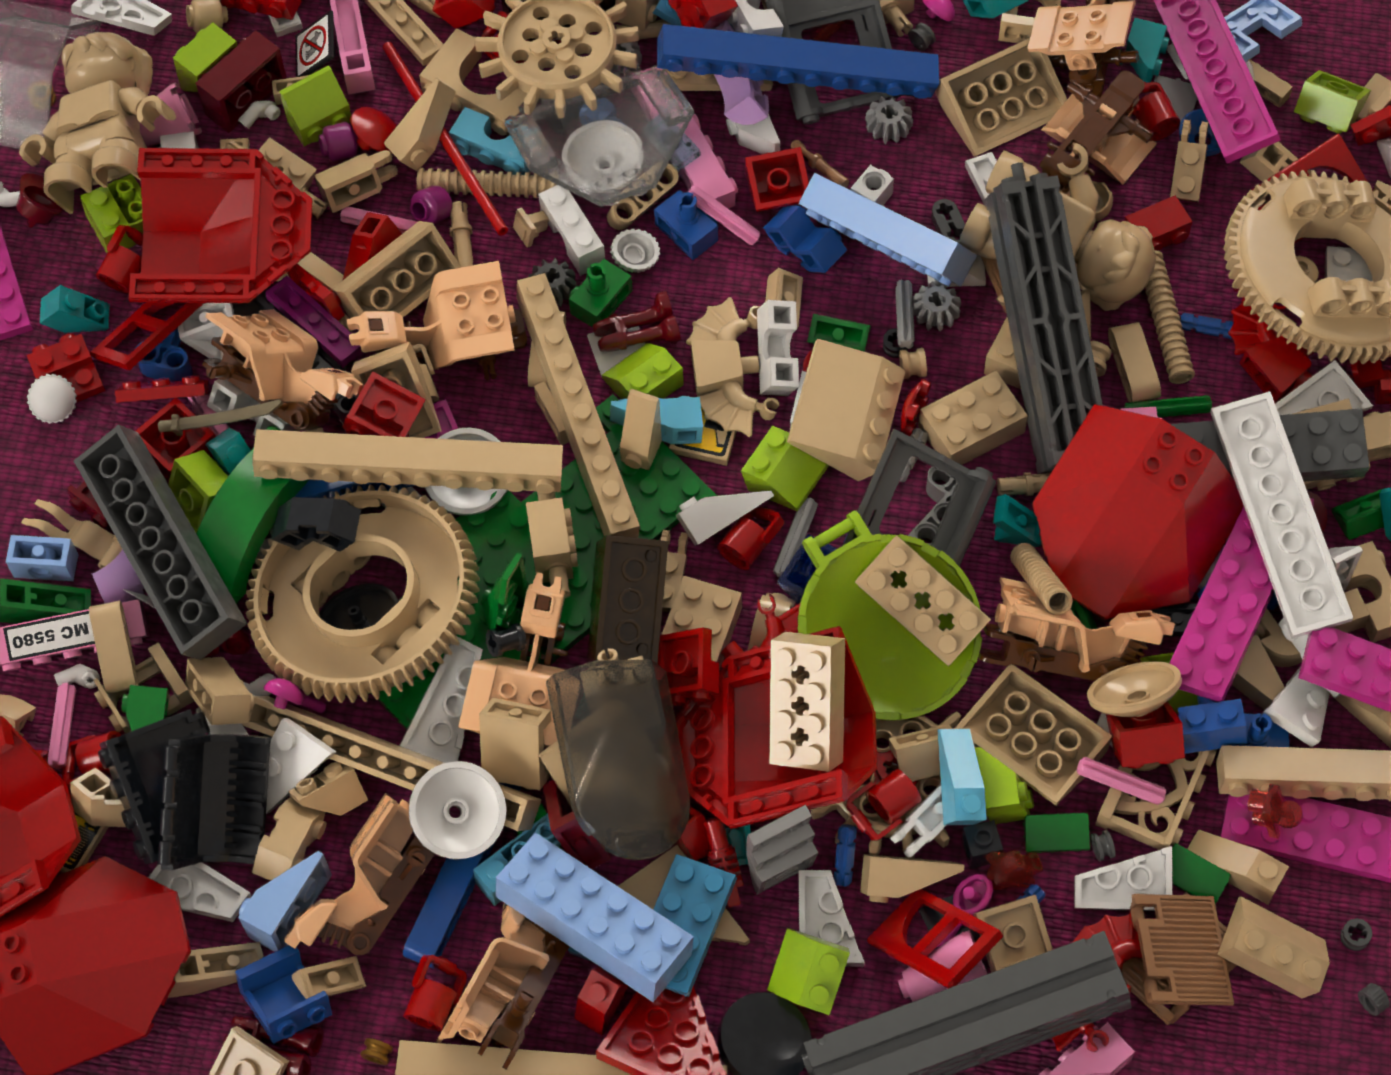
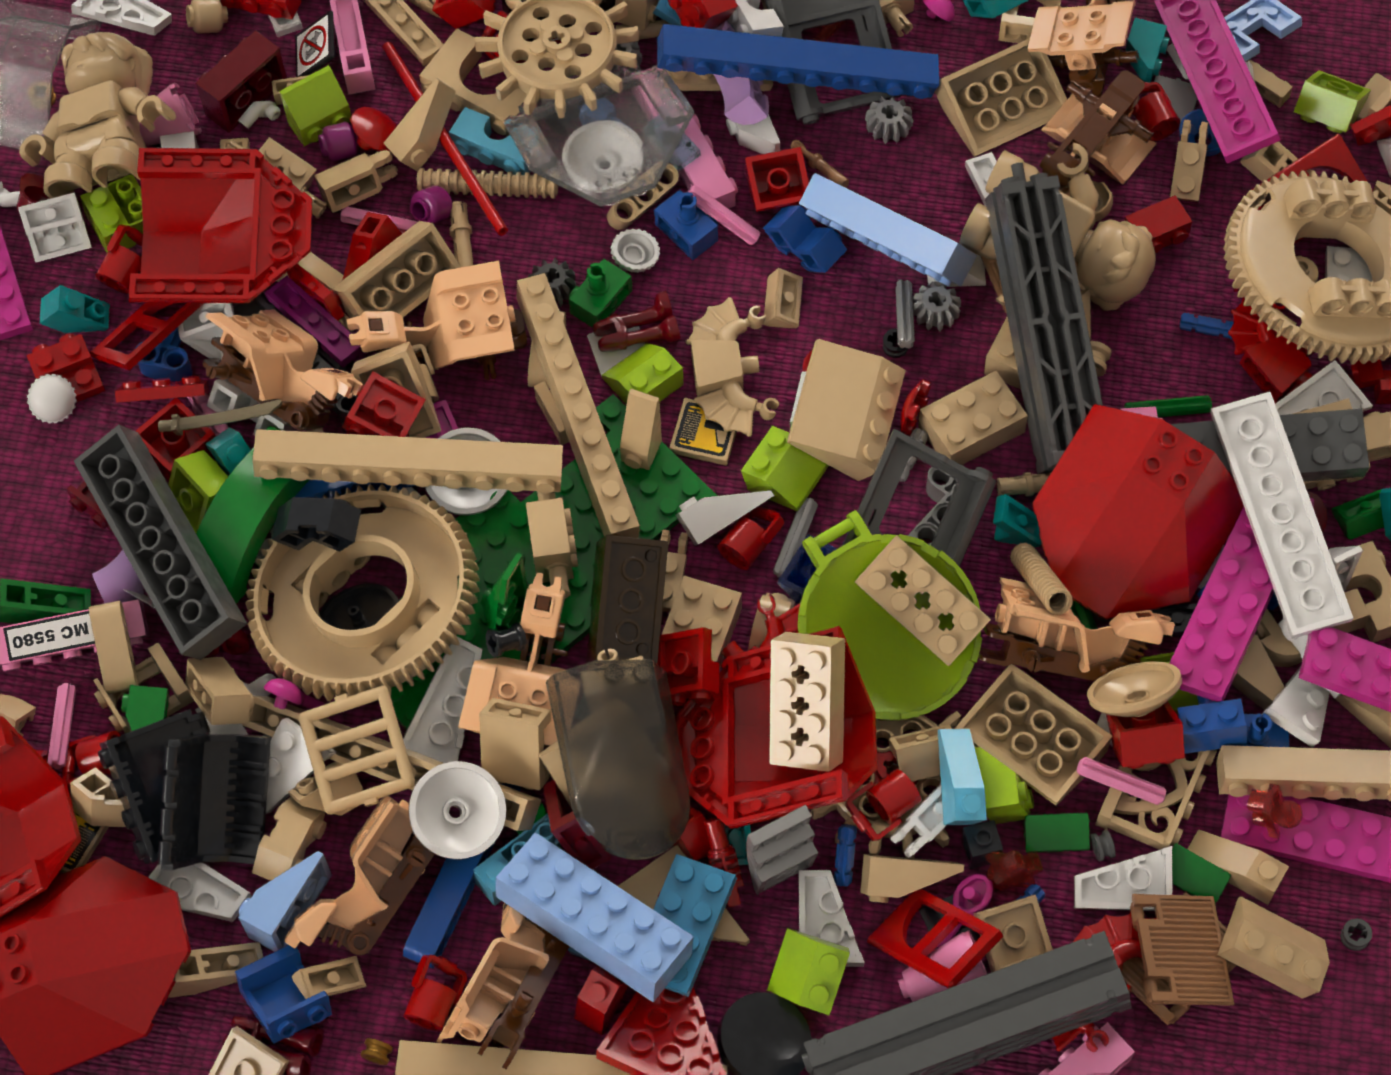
light blue brick [6,535,78,581] -> none
tan flag [21,499,122,569] -> none
white arm [54,664,100,689] -> none
lime slope [173,22,238,92] -> none
tan brick [513,208,549,248] -> none
white arch [538,182,605,276] -> none
medium azure slope [610,396,703,444] -> none
white arch [757,300,799,396] -> none
green slope [807,314,871,352] -> none
white brick [851,164,894,206] -> none
tan wheel [899,348,927,379] -> none
dark grey bush [908,23,936,51] -> none
dark grey beam [931,199,965,244] -> none
tan beam [1108,322,1161,402] -> none
tan piece [1145,251,1195,384] -> none
dark grey axle [1358,983,1390,1016] -> none
none -> white slope [18,192,92,262]
none -> tan bar [299,686,415,815]

